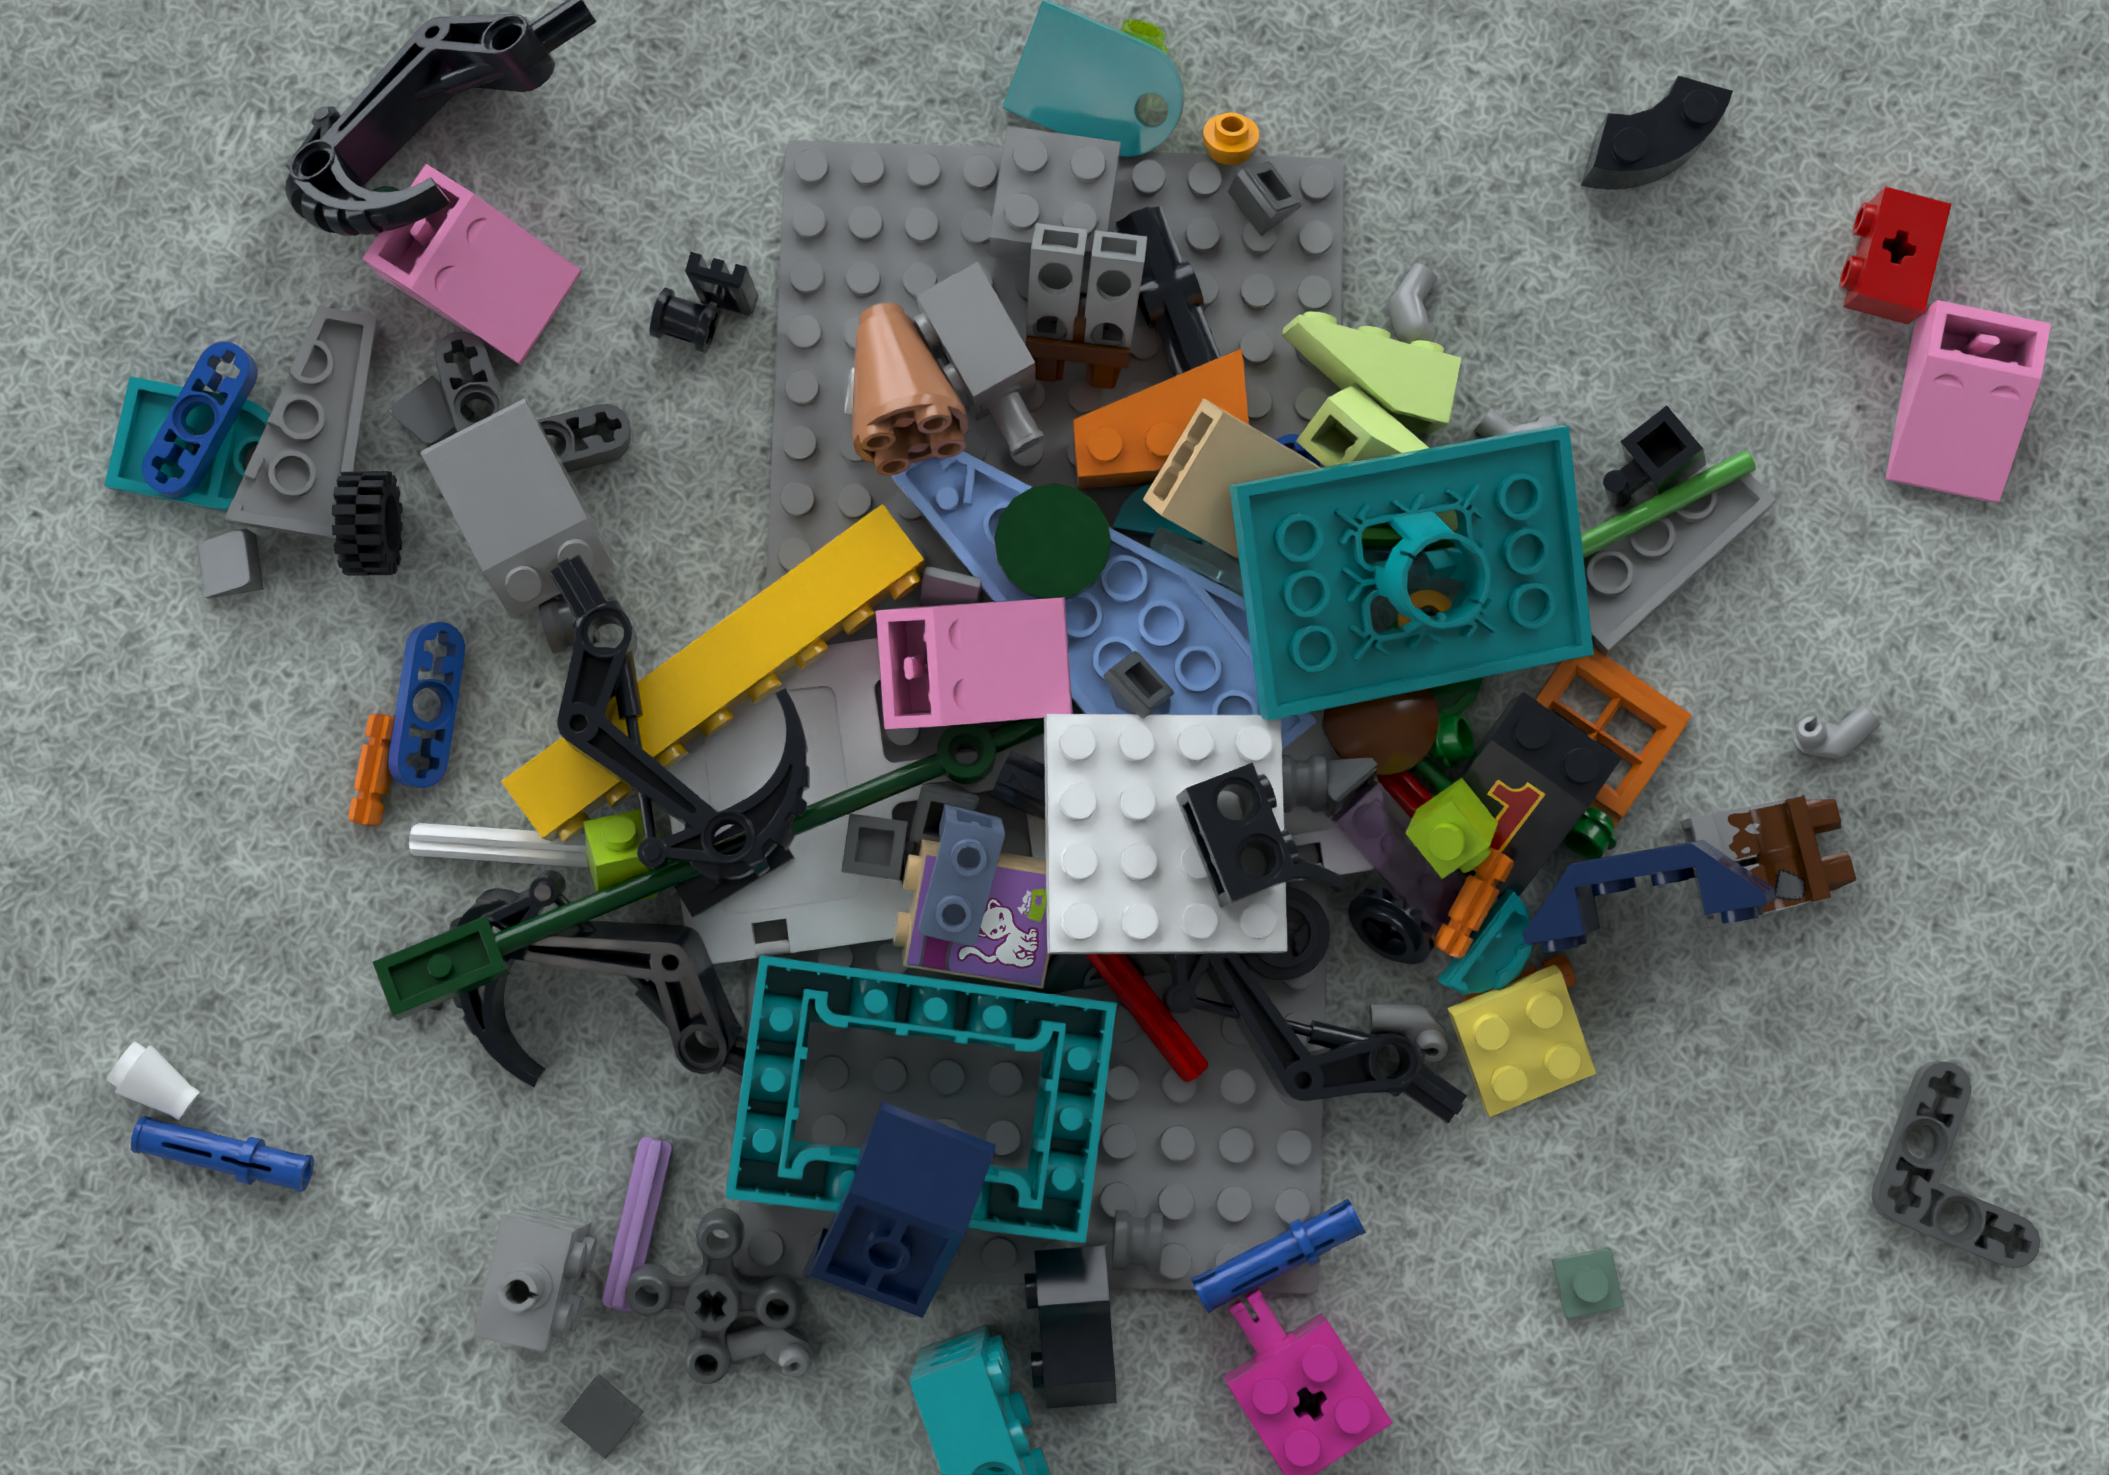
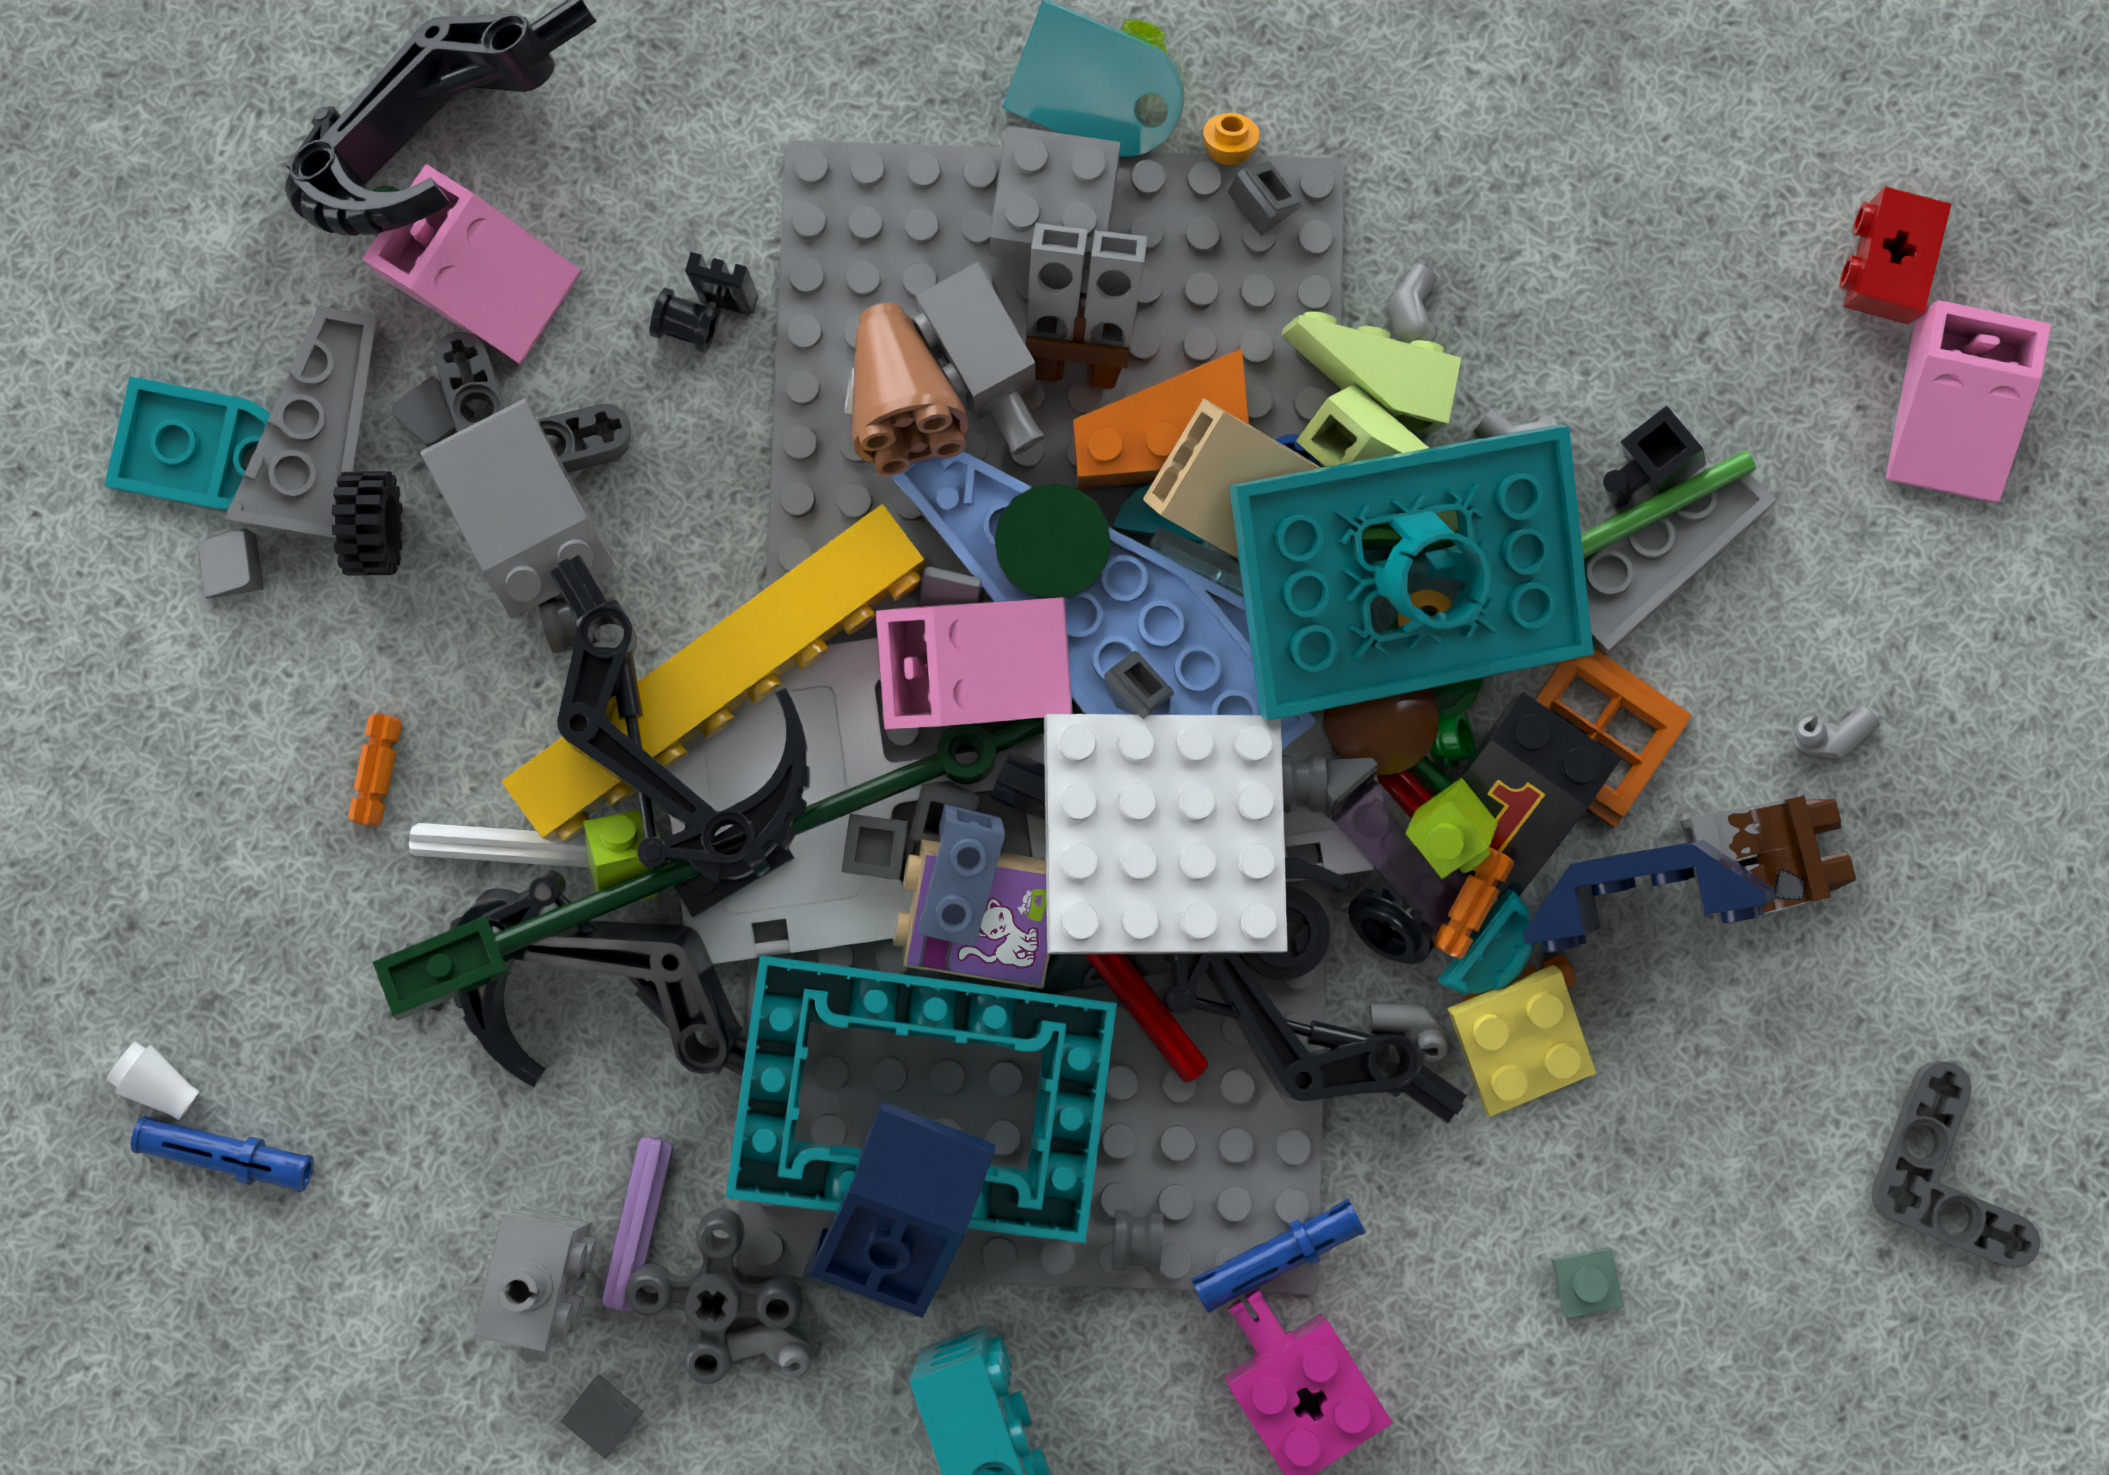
blue beam [142,342,258,498] -> none
blue beam [388,622,465,788] -> none
black brick [1024,1245,1117,1409] -> none
black piece [1115,205,1221,377] -> none
black brick [1176,762,1300,908] -> none
green plate [1563,807,1617,859] -> none
black brick [1581,75,1733,190] -> none

